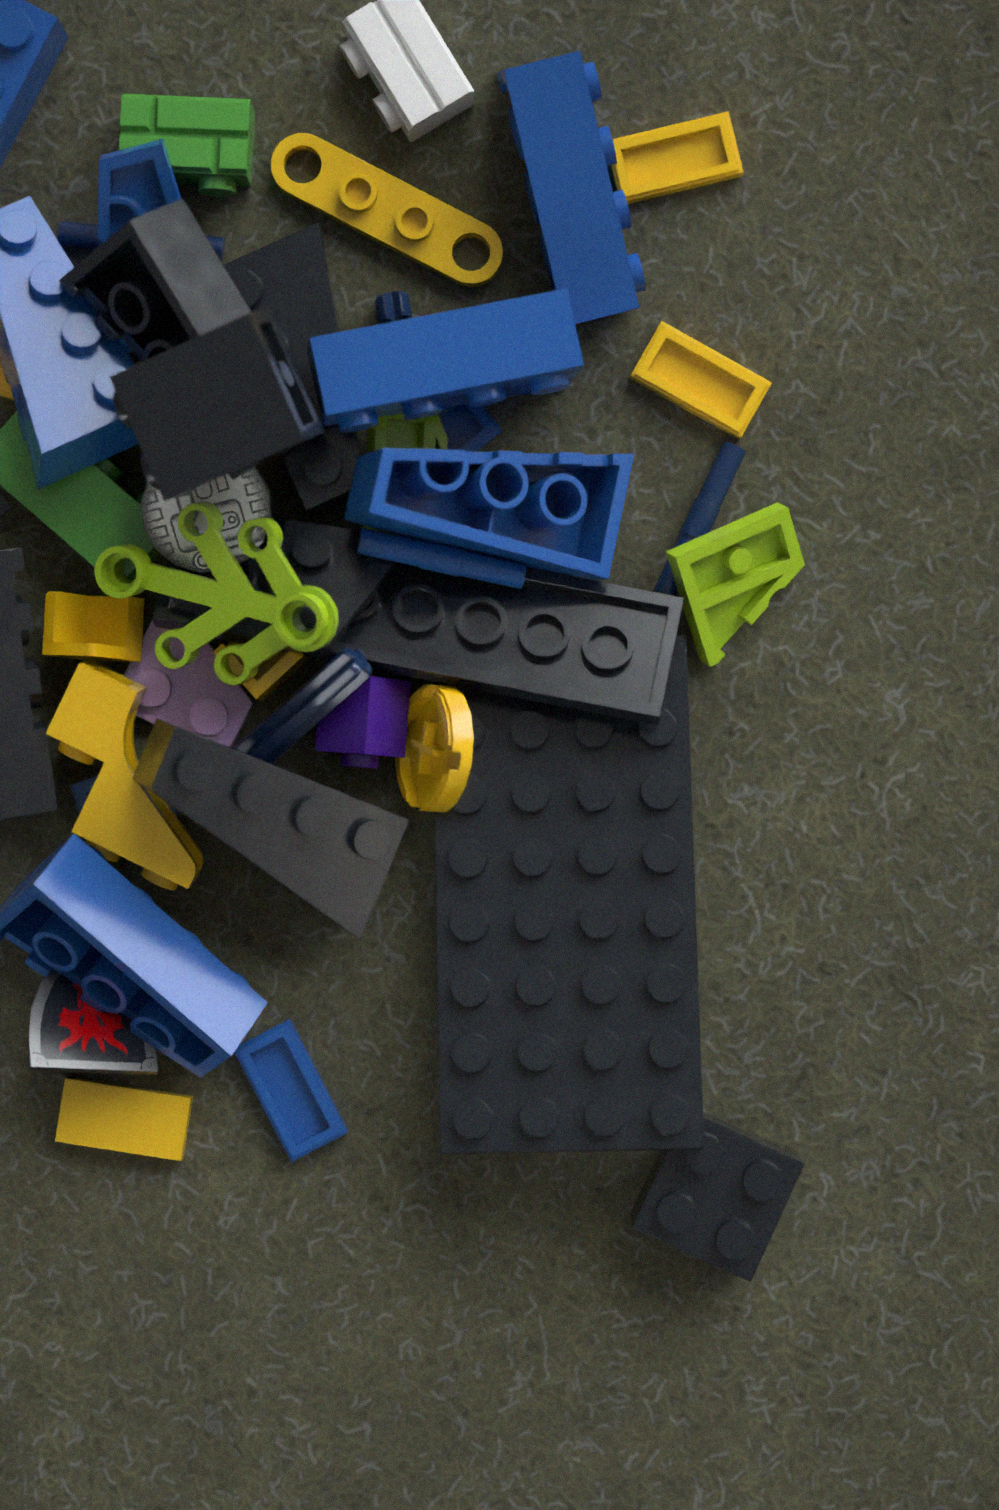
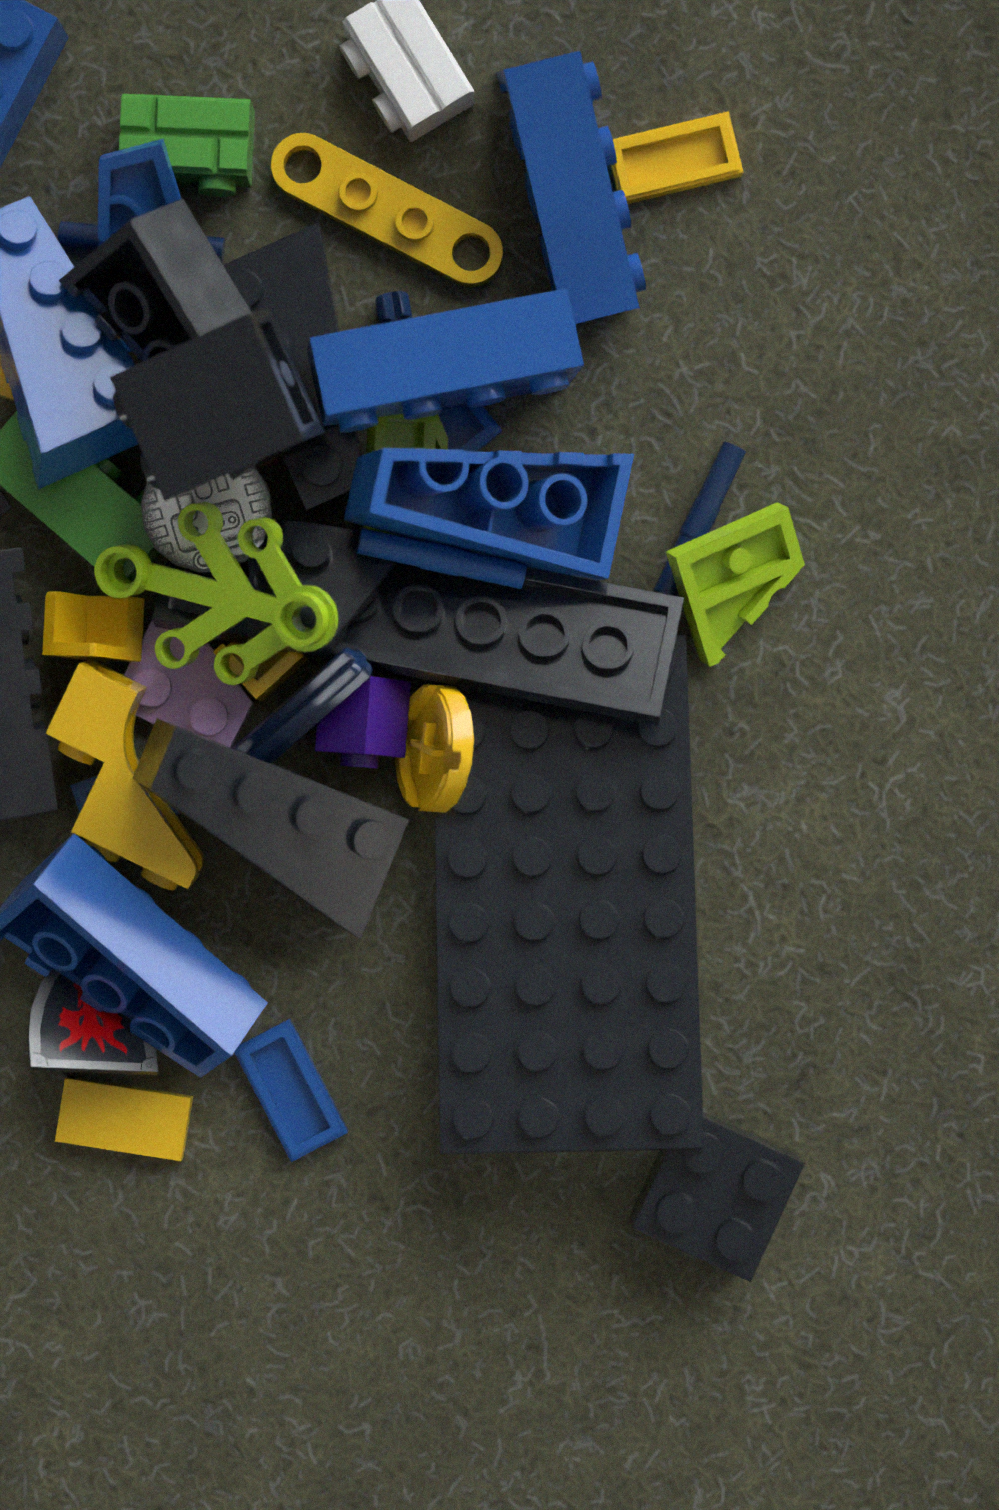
yellow tile [630,321,772,440] -> none

